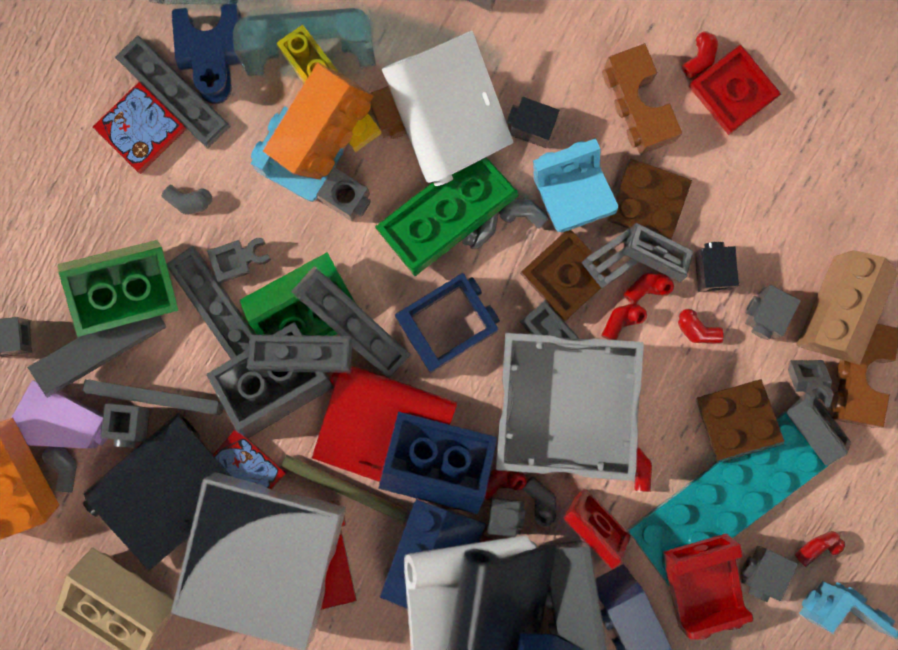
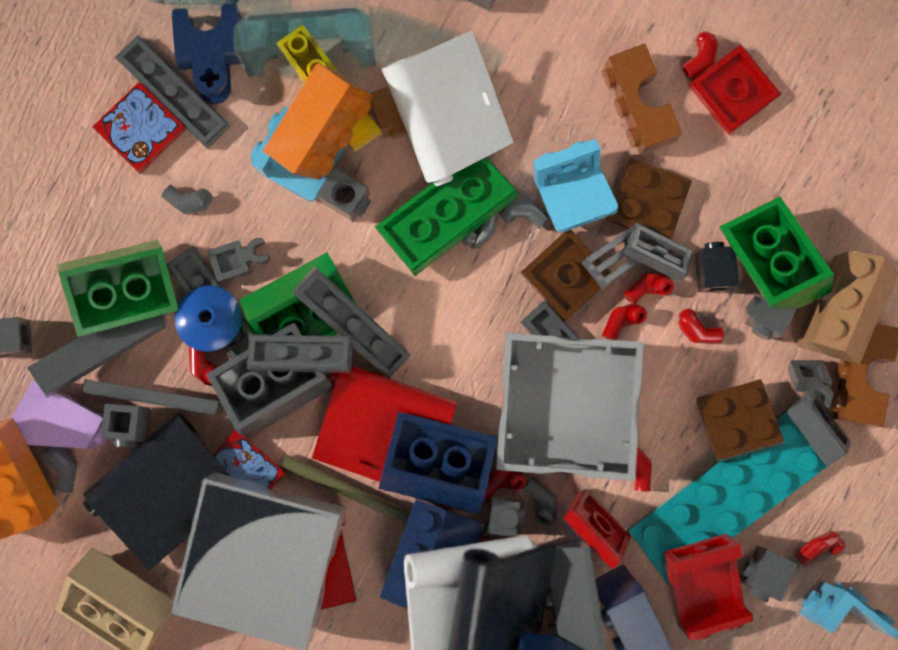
dark blue window [395,273,500,374] -> none
black brick [507,97,560,148] -> none
none -> blue dish [175,286,242,352]
none -> red arm [189,346,218,386]
none -> green slope [720,196,834,309]

